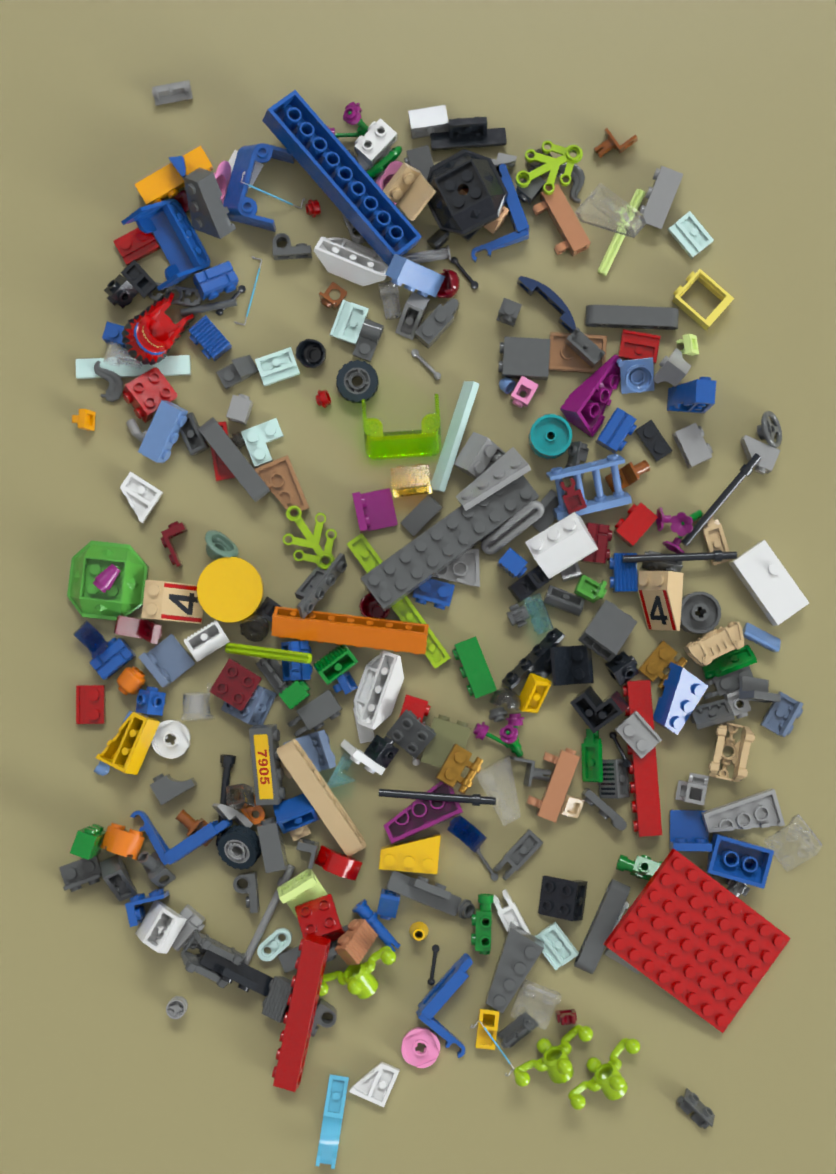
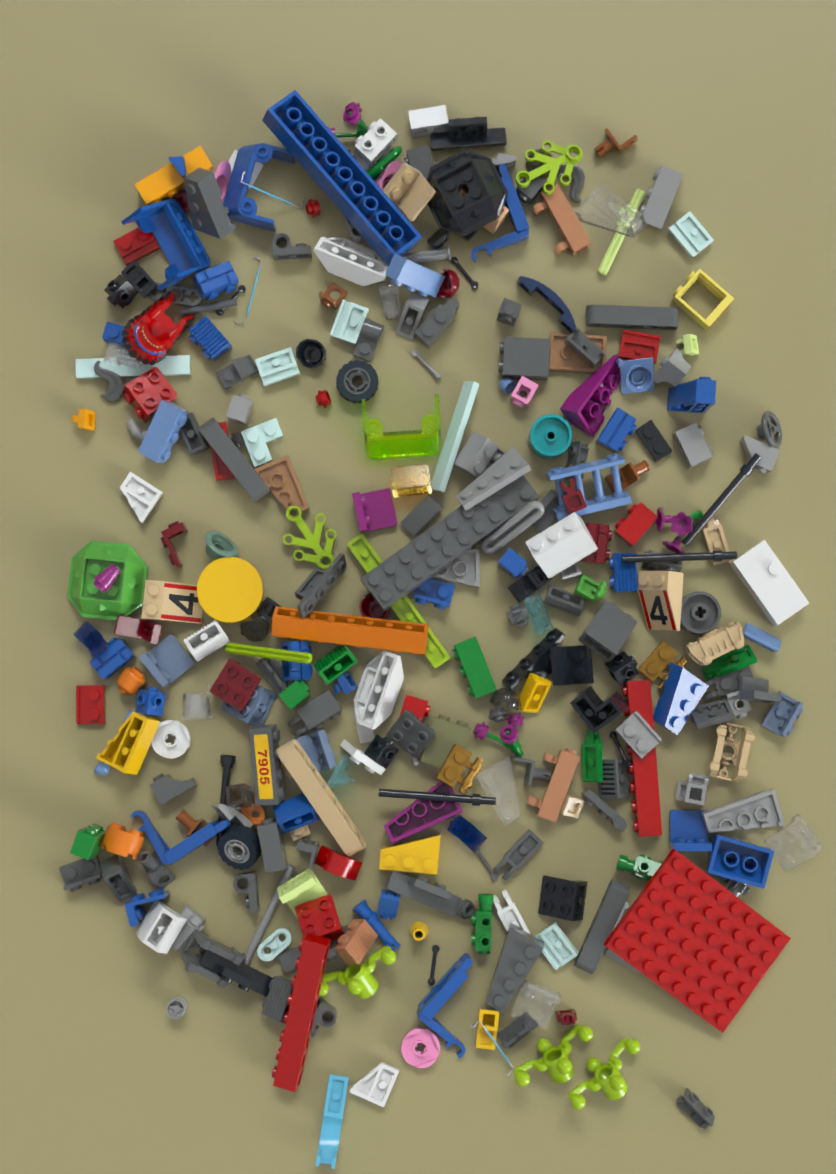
light grey hinge [152,80,193,106] -> none

